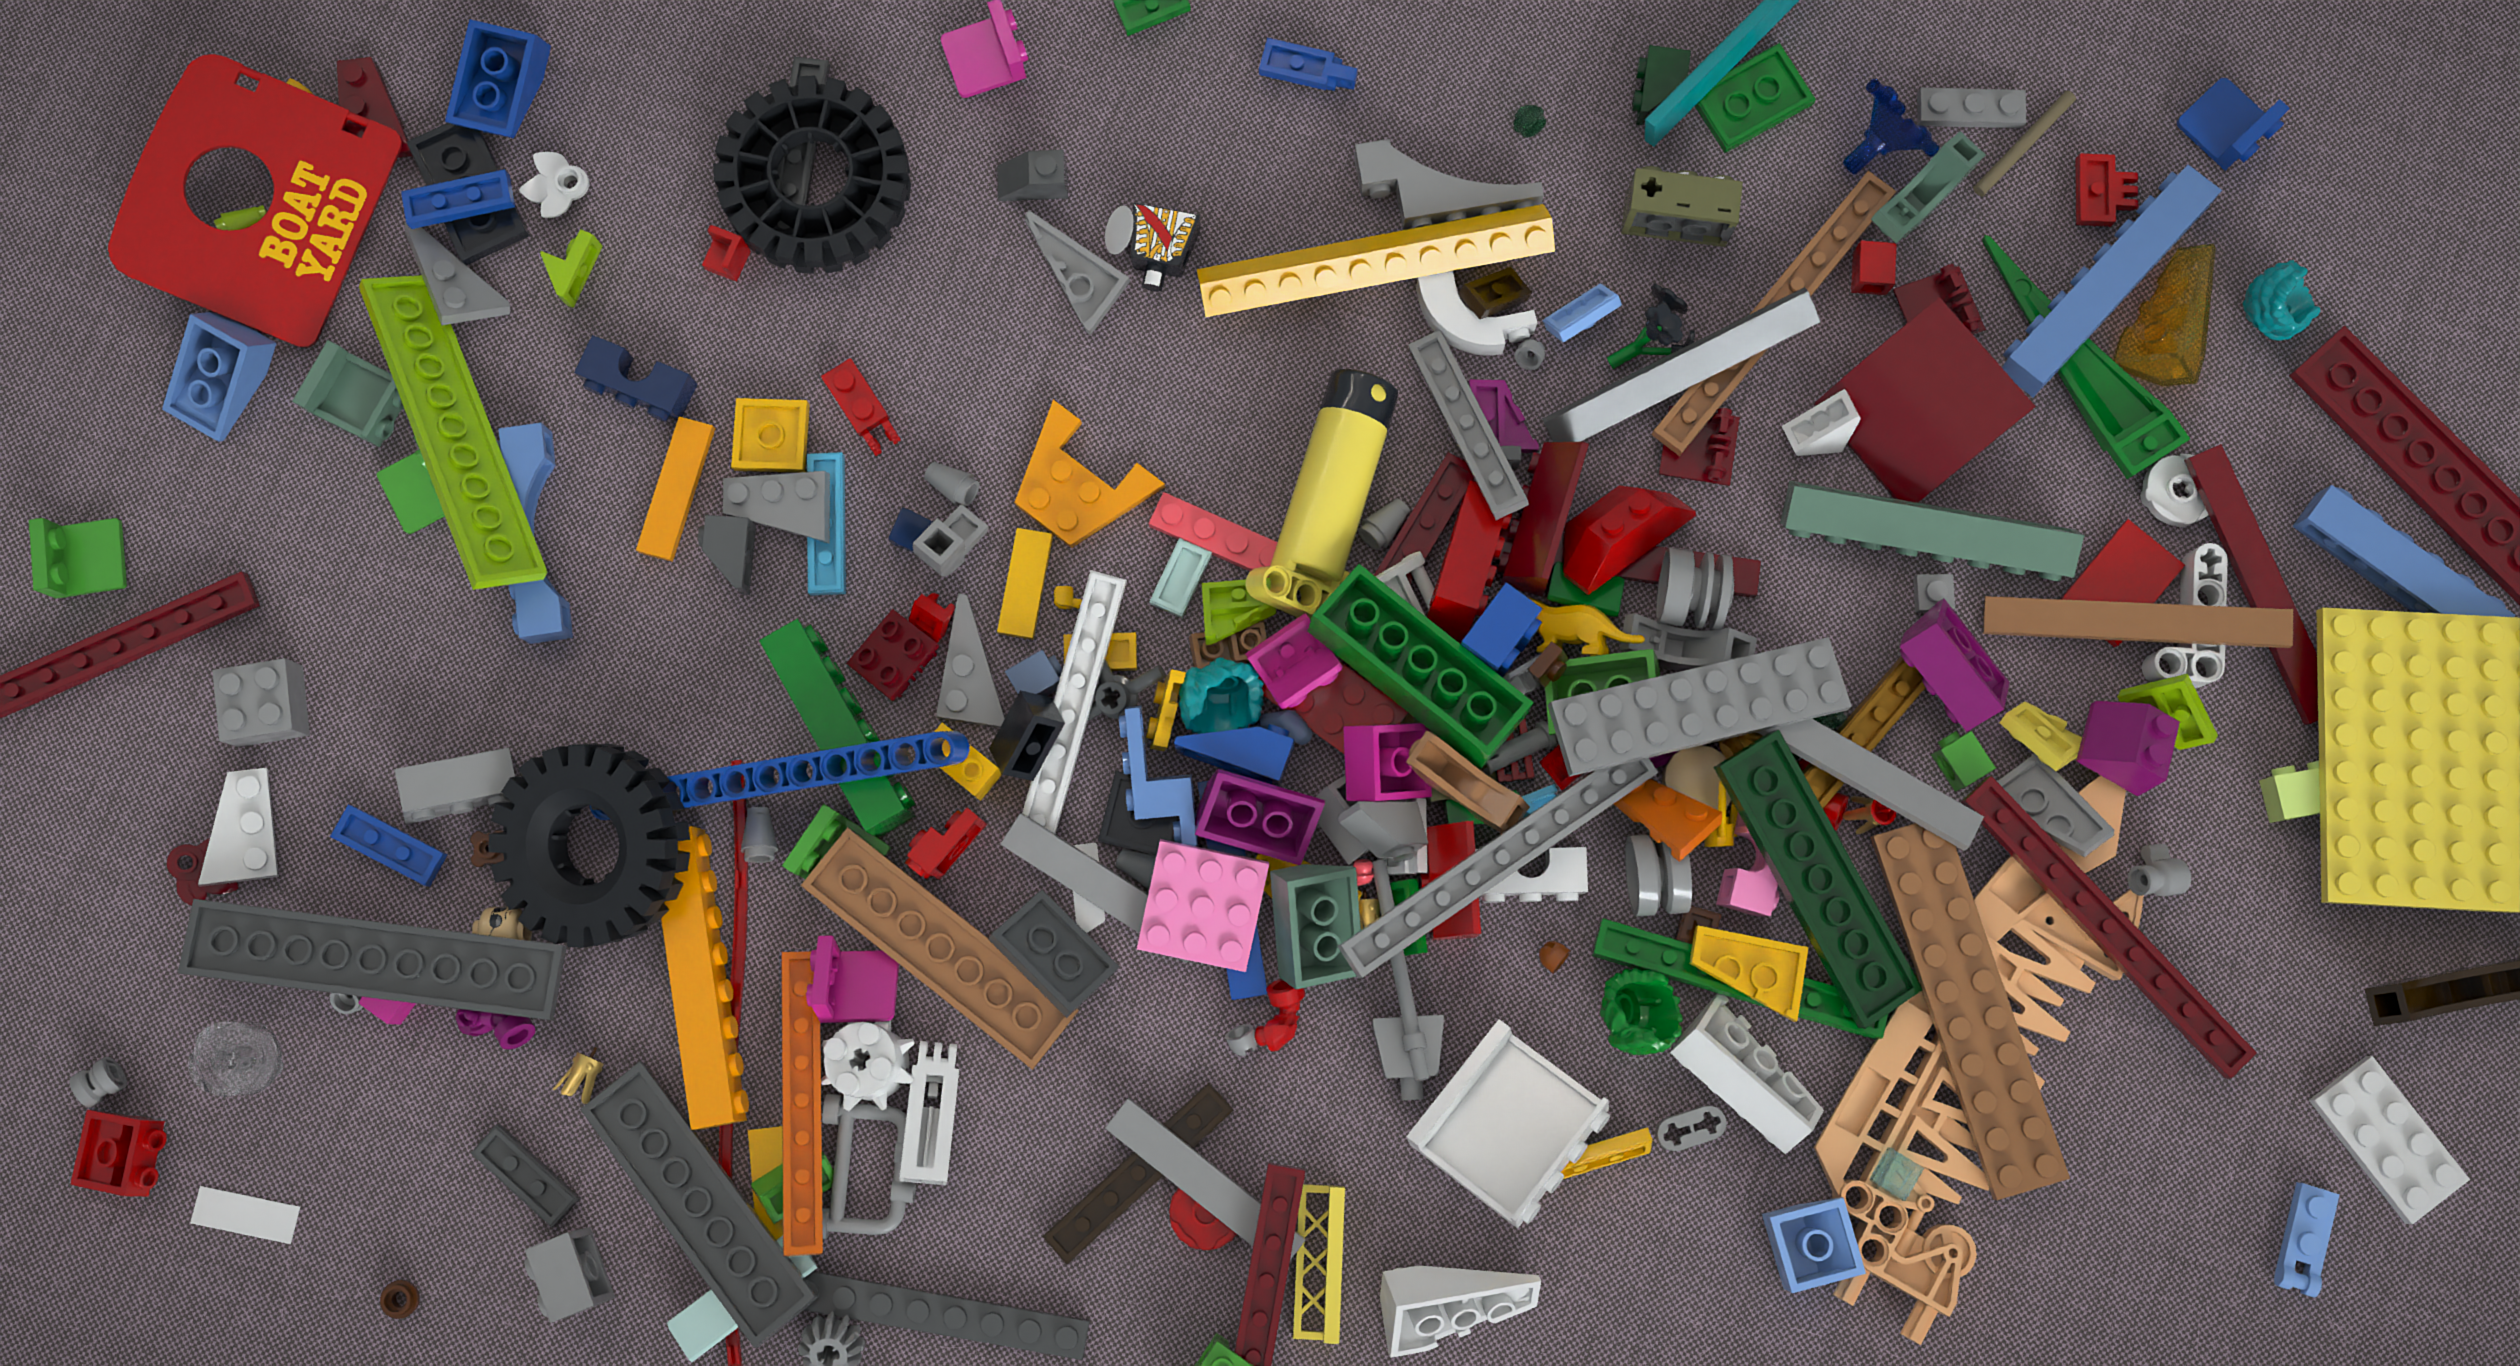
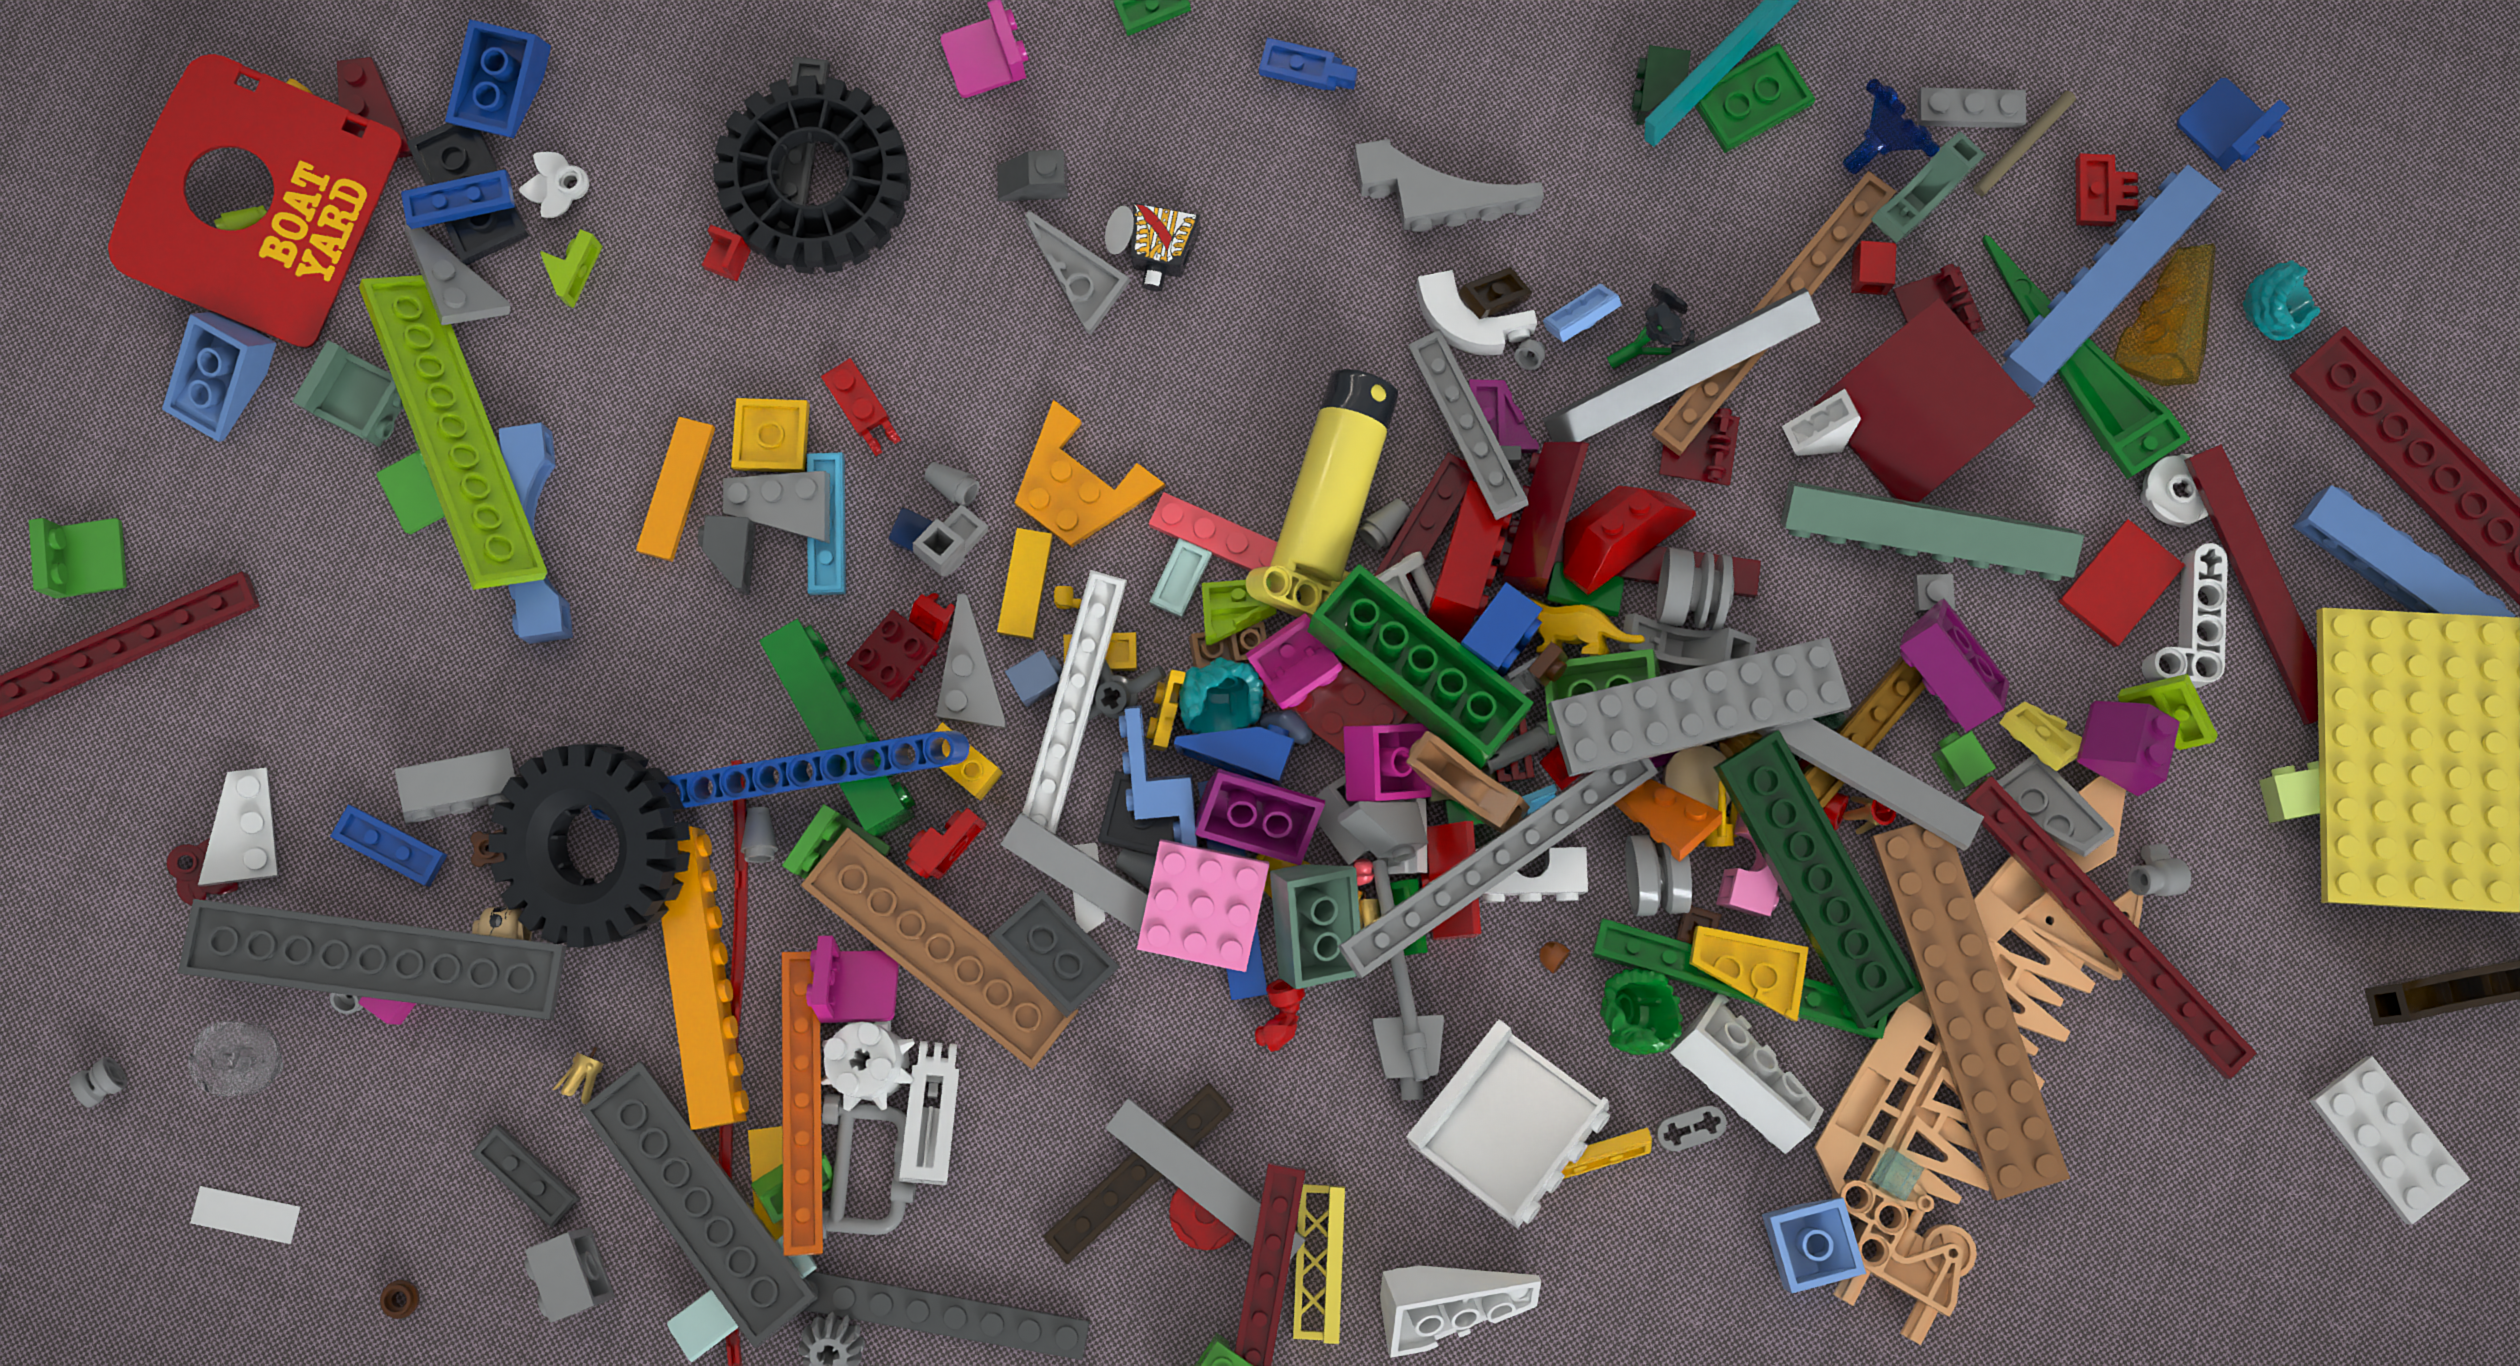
red plate [70,1110,167,1197] -> none
light grey brick [212,658,310,747] -> none
magenta arm [455,1009,536,1050] -> none
dark blue arch [574,335,698,422] -> none
black brick [989,690,1065,781] -> none
yellow brick [1197,204,1555,317] -> none
light grey hinge [1225,1024,1257,1056] -> none
clear green plate [1513,105,1546,138] -> none
olive piece [1621,166,1743,247] -> none
medium nougat tile [1983,596,2293,648] -> none
light blue plate [2274,1182,2340,1298] -> none

